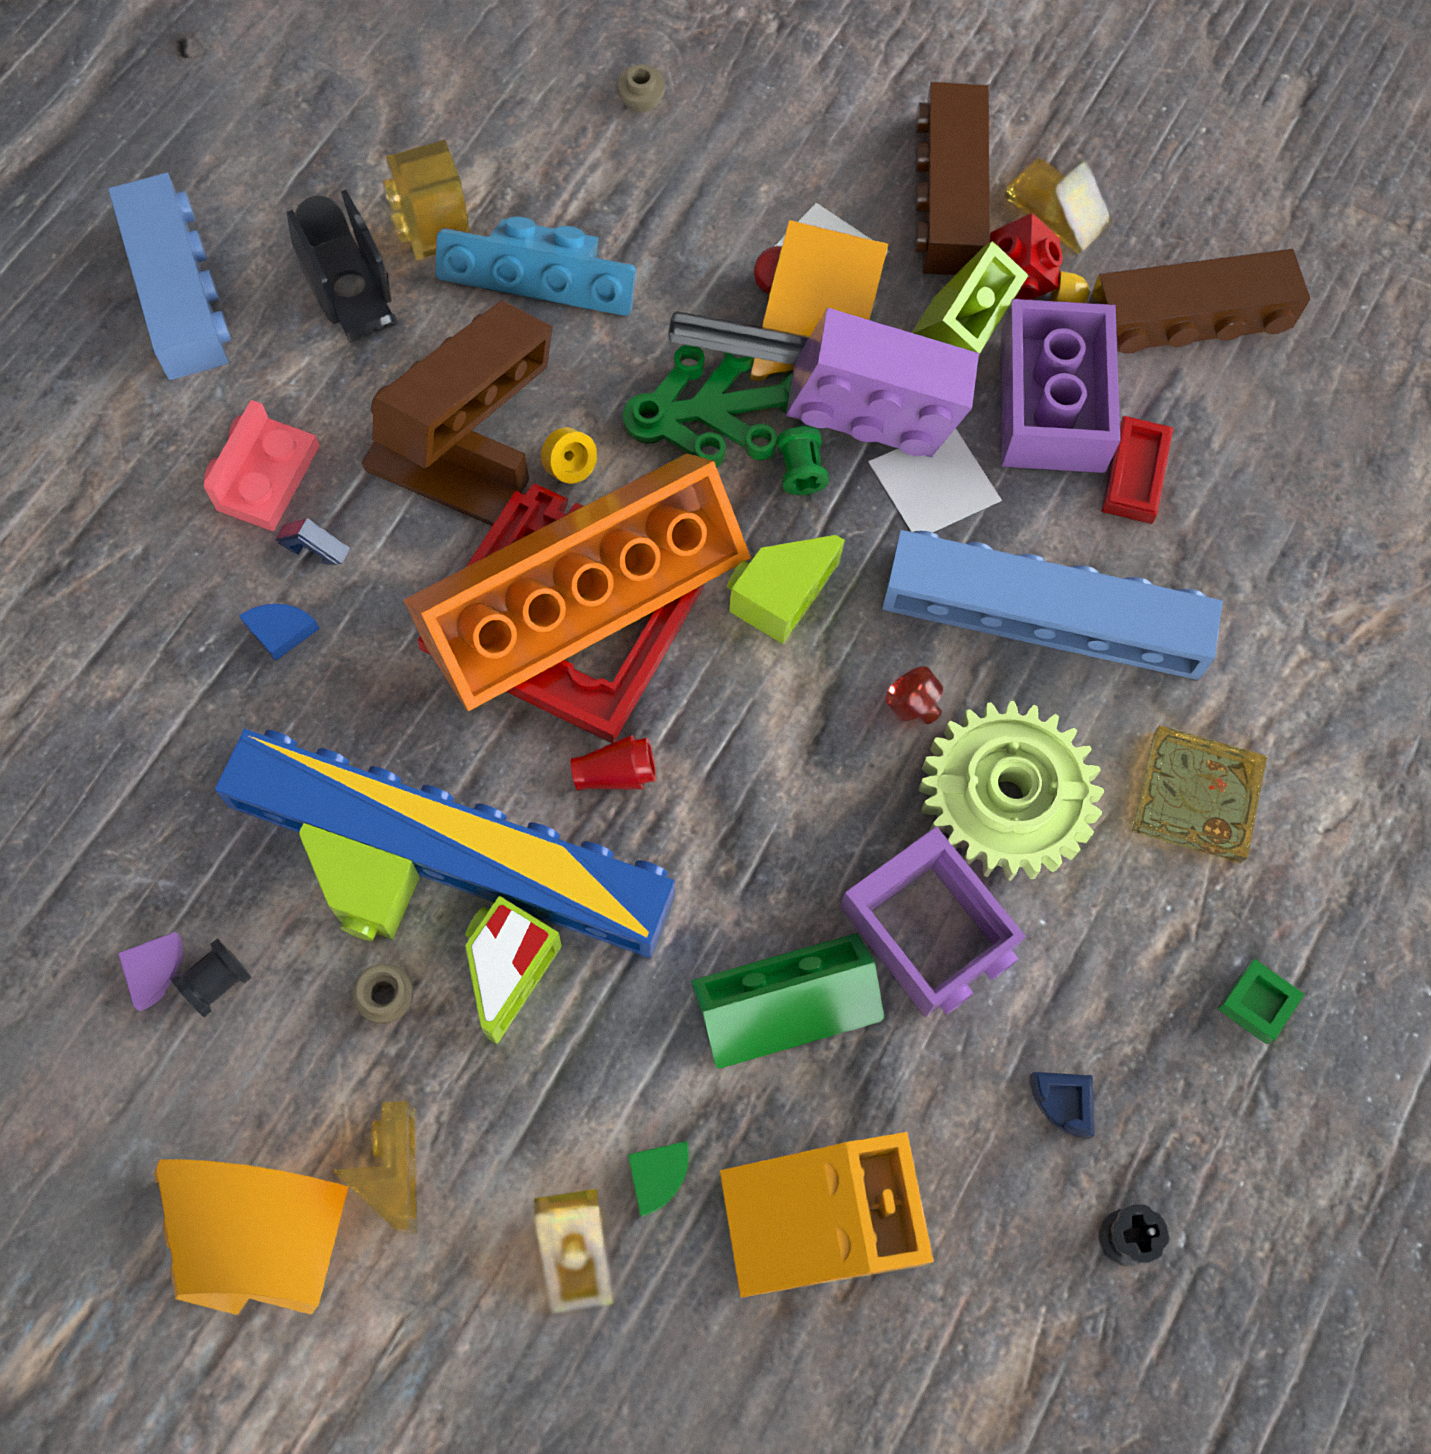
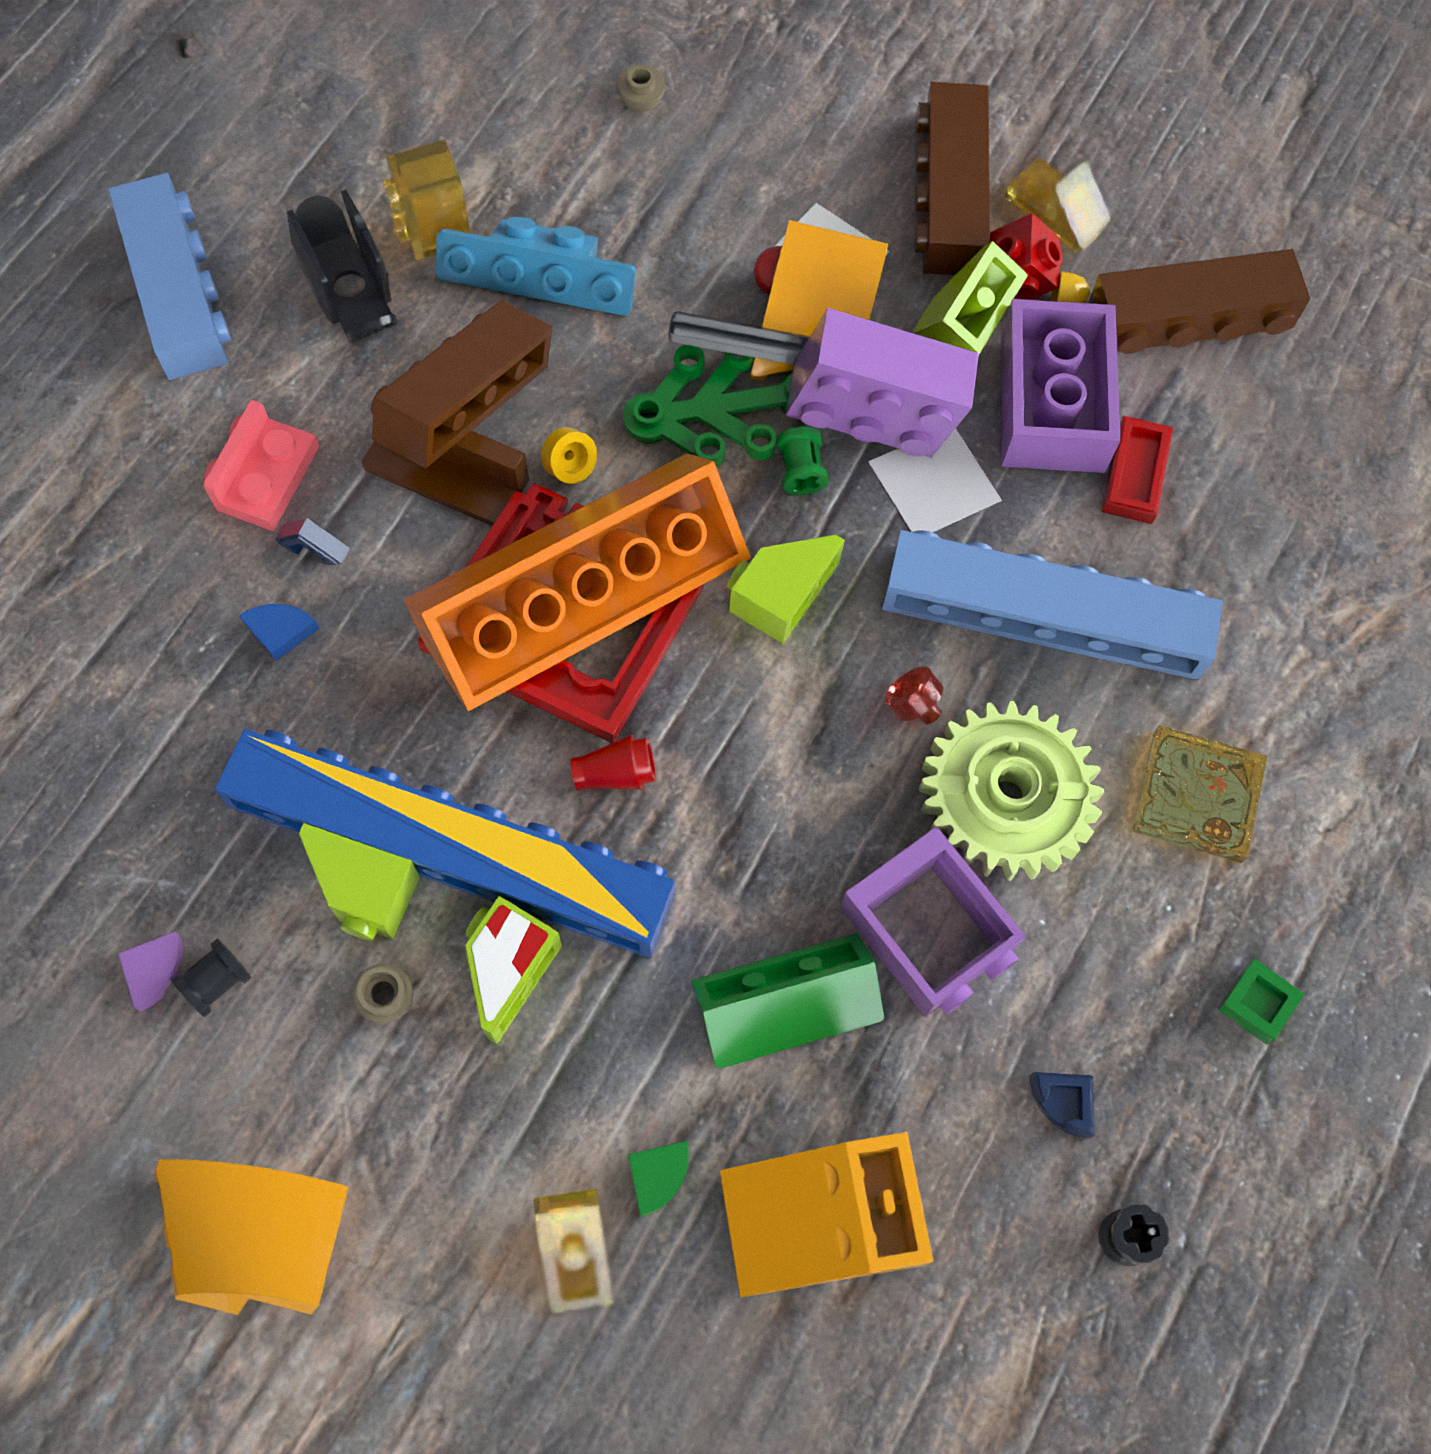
clear yellow slope [333,1101,418,1235] -> none

